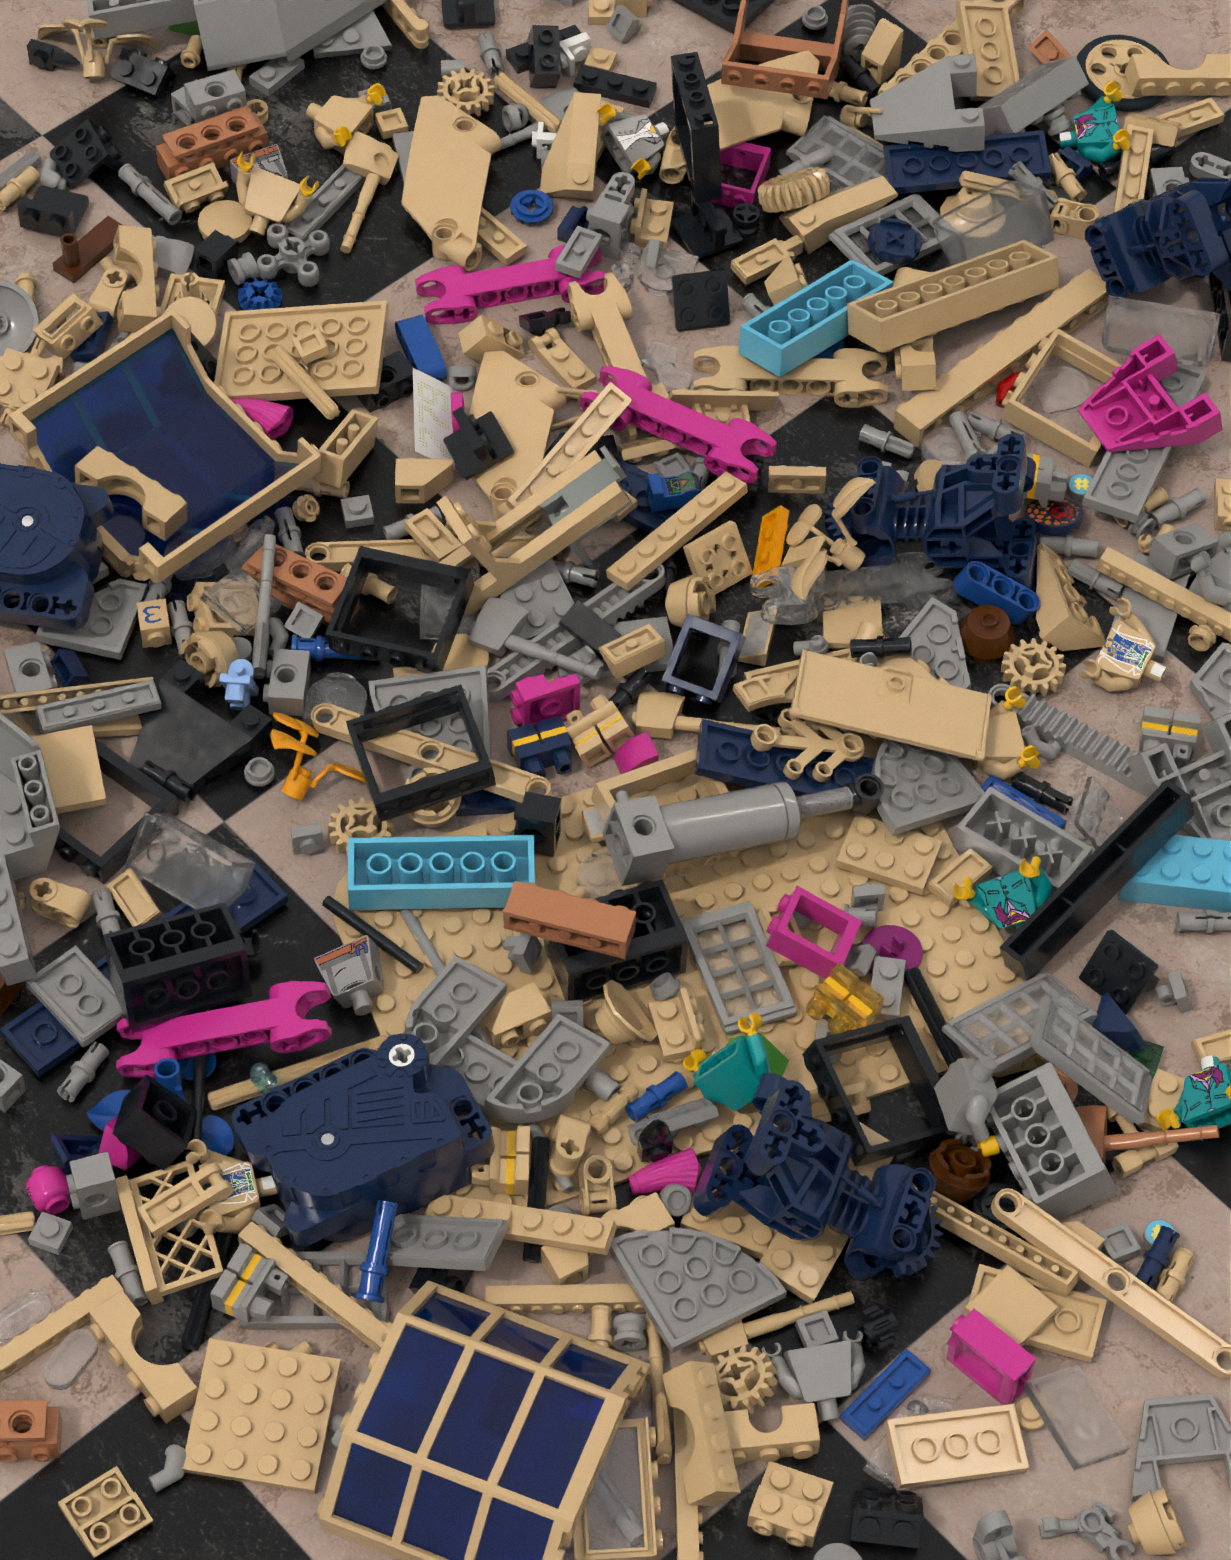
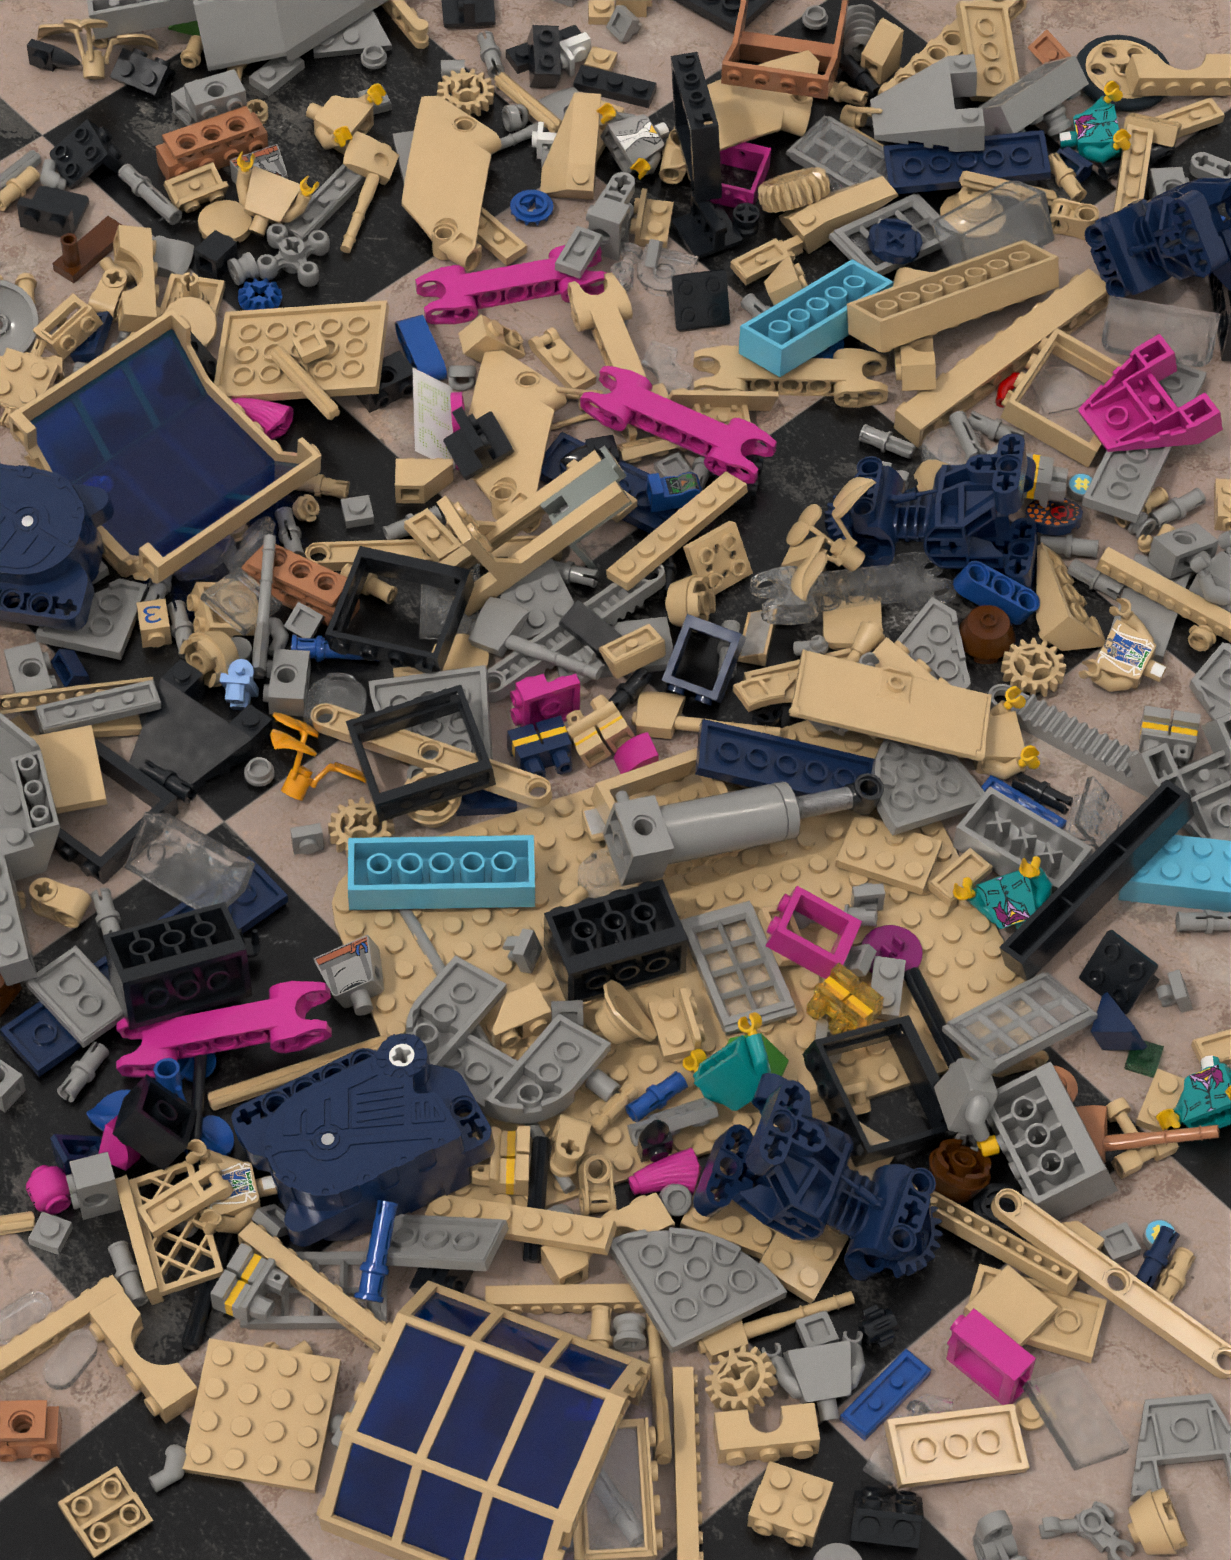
tan arch [75,446,187,541] -> none
tan tile [106,868,163,927] -> none
clear light blue arm [249,1062,278,1094] -> none
tan brick [314,409,378,488] -> none
black bar [322,896,424,974] -> none
tan plate [375,108,408,139] -> none
nougat brick [503,881,636,959] -> none
tan plate [505,382,632,510] -> none
black brick [514,791,562,857] -> none
black plate [519,307,572,334] -> none
dark blue piece [557,205,589,243] -> none
light grey plate [650,972,680,1001] -> none
tan arch [662,1361,741,1506] -> none
tan plant [750,708,864,782] -> none
light orange plate [751,505,789,590] -> none
tan plate [768,465,826,494] -> none
light grey pin [778,144,834,175] -> none
black pin [850,636,912,659] -> none
light grey pin [1008,161,1057,211] -> none
light grey arm [1021,725,1062,760] -> none
clear piece [1030,995,1153,1126] -> none

